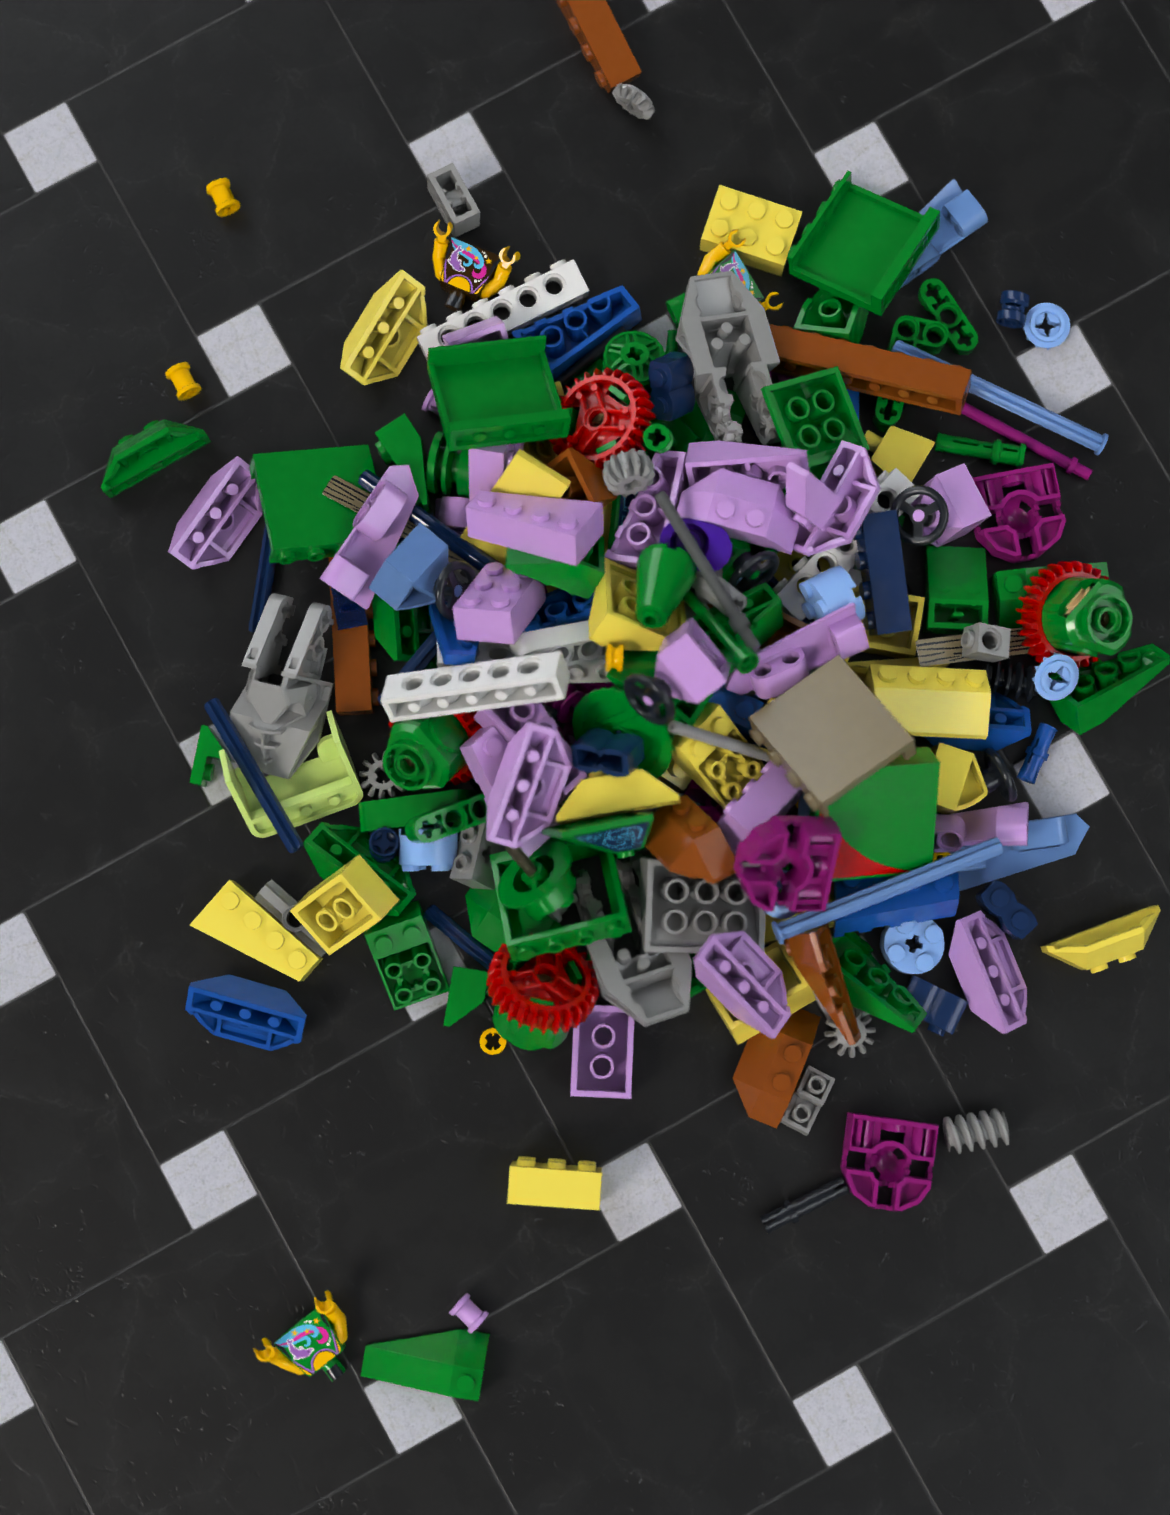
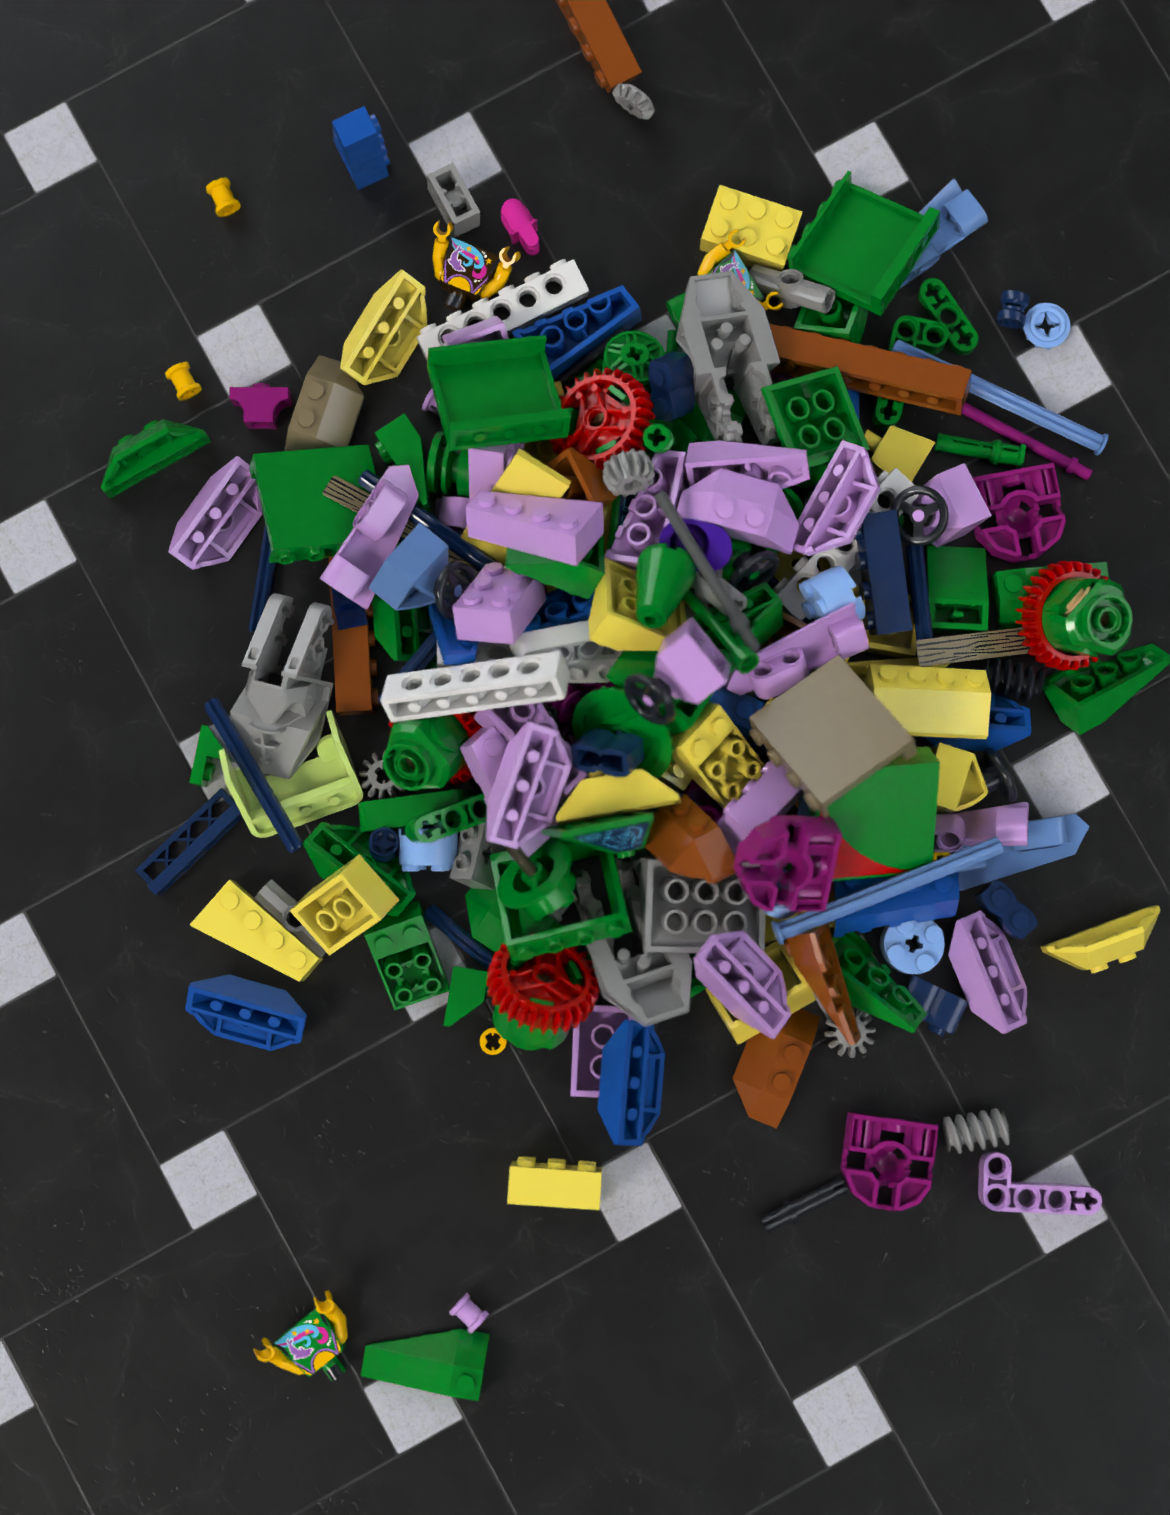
yellow bush [605,643,624,672] -> none
light grey piece [668,720,770,762] -> none
light grey slope [780,1065,835,1136] -> none
lavender slope [786,462,842,530] -> none
light grey brick [961,622,1011,663] -> none
blue pin [1017,723,1057,784] -> none
light blue gear [1031,653,1079,701] -> none
none -> dark blue fence [135,788,243,896]
none -> magenta brick [229,383,292,429]
none -> dark tan wedge [285,355,365,451]
none -> blue wedge [332,106,390,190]
none -> dark pink arm [501,198,539,256]
none -> blue wedge [597,1020,665,1146]
none -> light grey piece [750,264,835,314]
none -> dark blue axle [906,545,933,641]
none -> lavender beam [978,1150,1102,1215]

